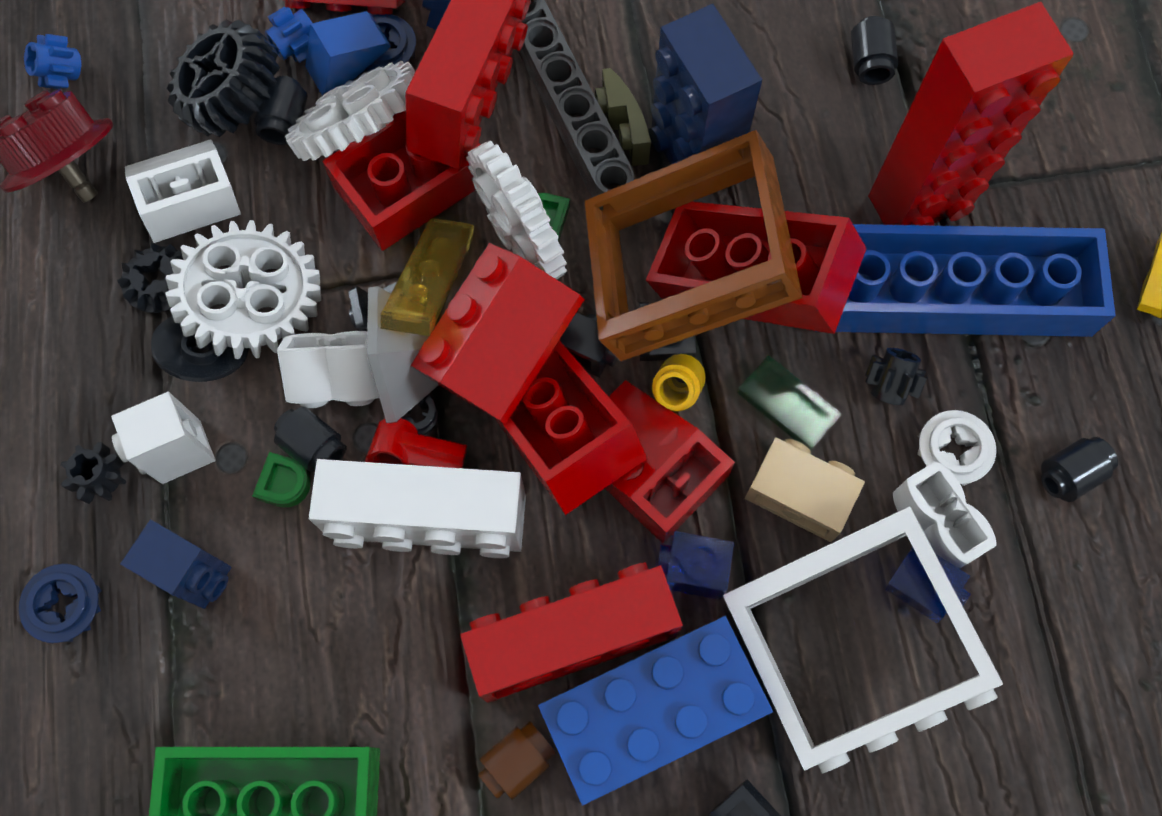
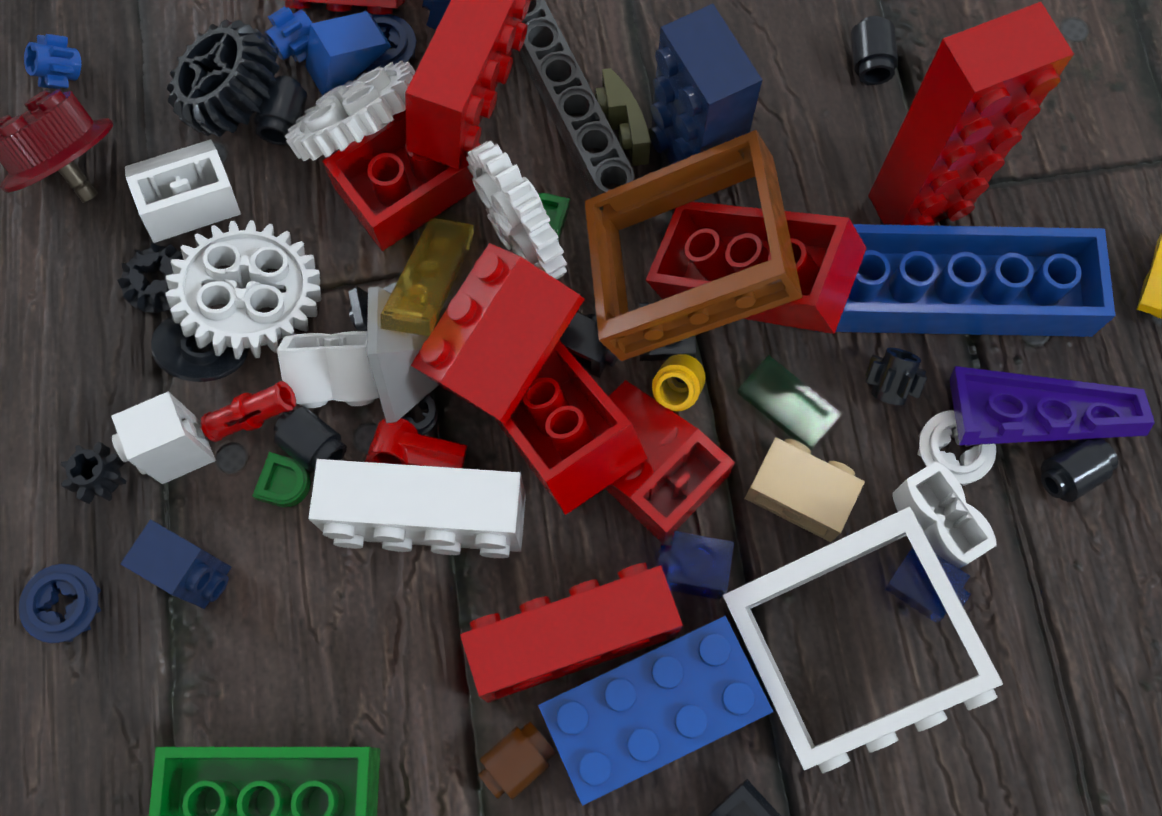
none -> red pin [200,381,296,442]
none -> dark purple wing [950,366,1155,446]

